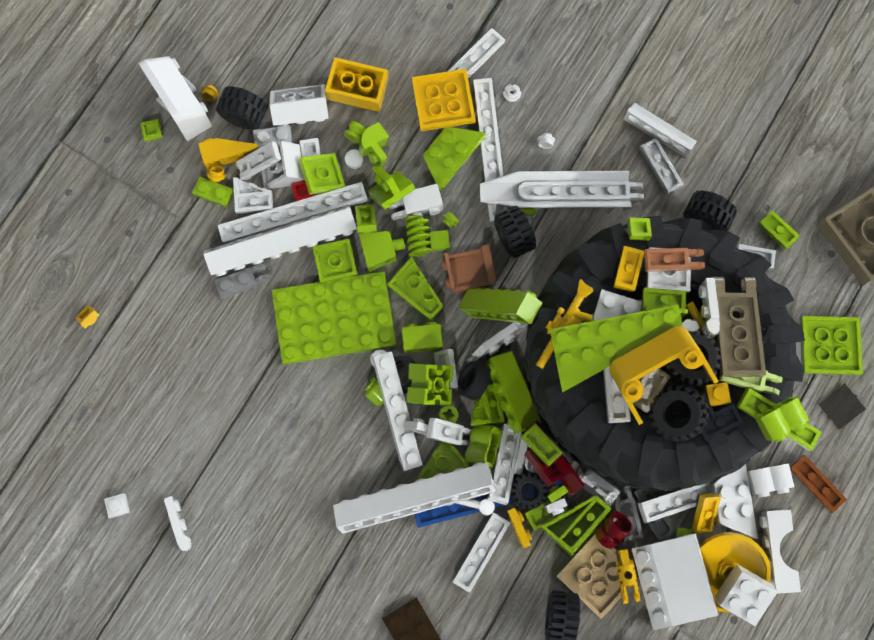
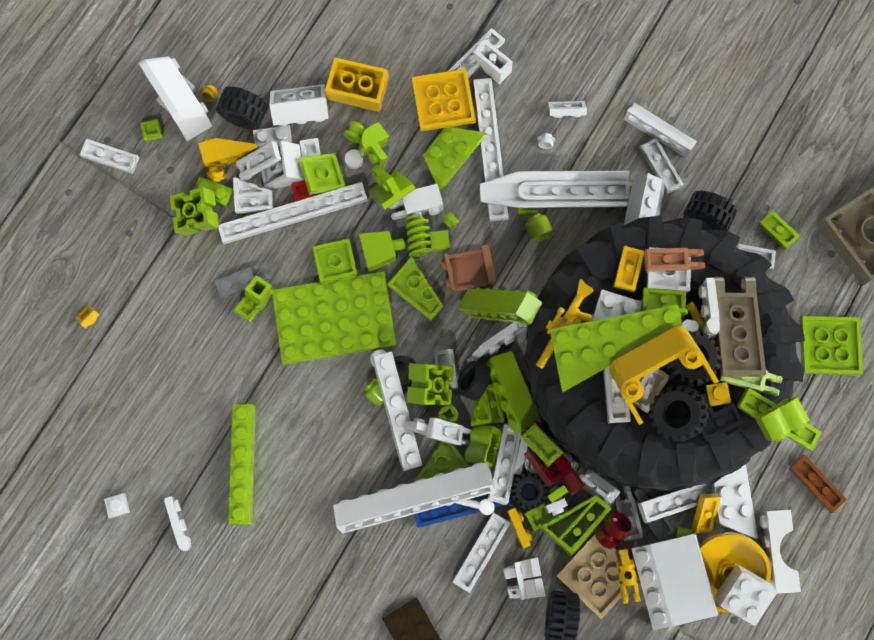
white brick [203,205,357,276] -> none
lime plate [355,204,377,233] -> none
lime brick [402,322,443,354] -> none
black tyre [494,206,536,258] -> none
white plate [503,84,521,102] -> none
lime plate [627,217,652,240] -> none
white brick [747,464,794,498] -> none
clear smoke piece [818,384,866,429] -> none
none -> white tile [80,139,139,174]
none -> lime brick [170,187,219,236]
none -> lime brick [228,404,256,525]
none -> lime brick [234,275,272,323]
none -> white slope [473,40,513,84]
none -> white hips [503,557,546,600]
none -> lime head [525,213,552,242]
none -> white plate [548,101,587,118]
none -> white slope [623,173,665,226]

